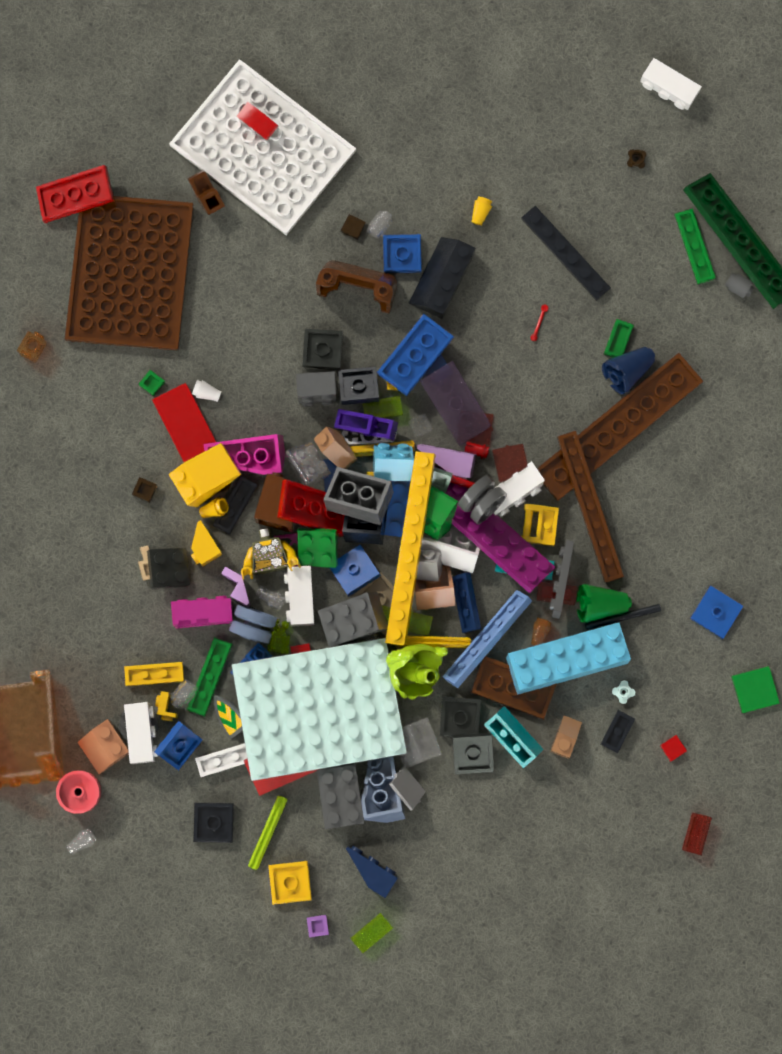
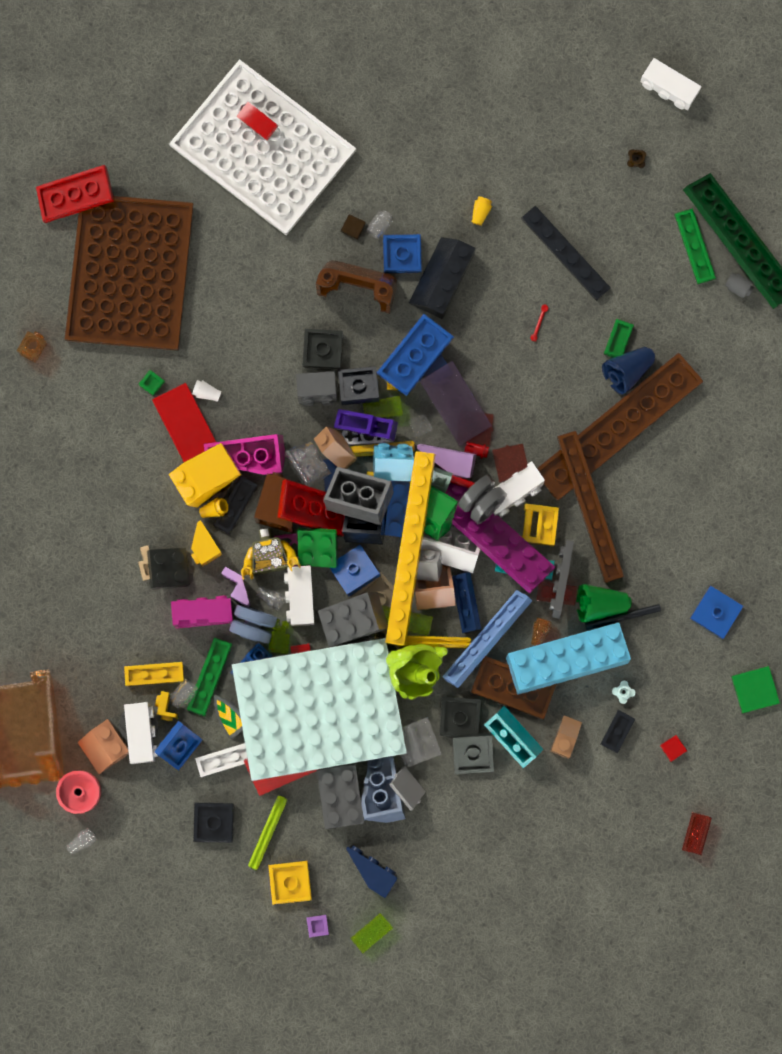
dark brown plate [132,477,158,503] -> none
reddish brown brick [187,170,225,215] -> none

